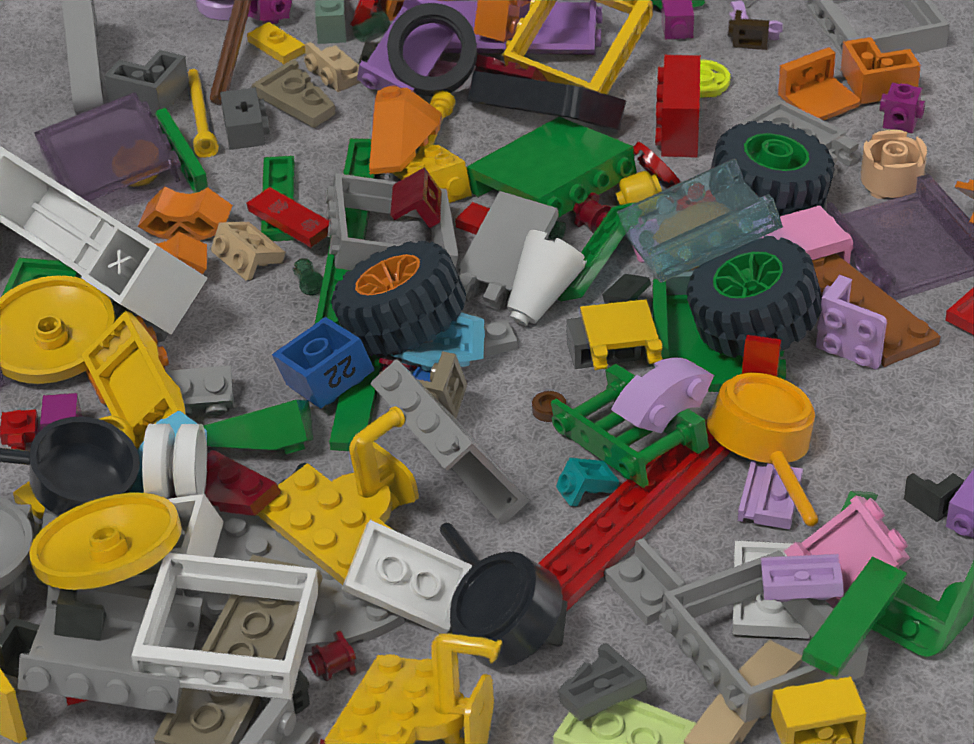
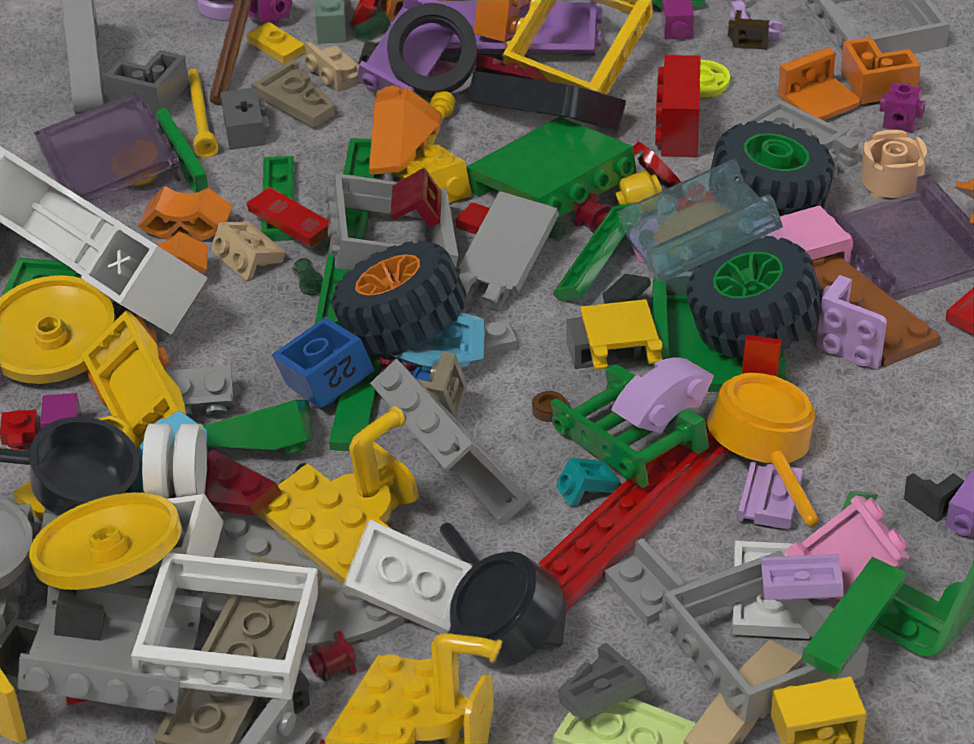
white cone [507,230,587,326] -> none

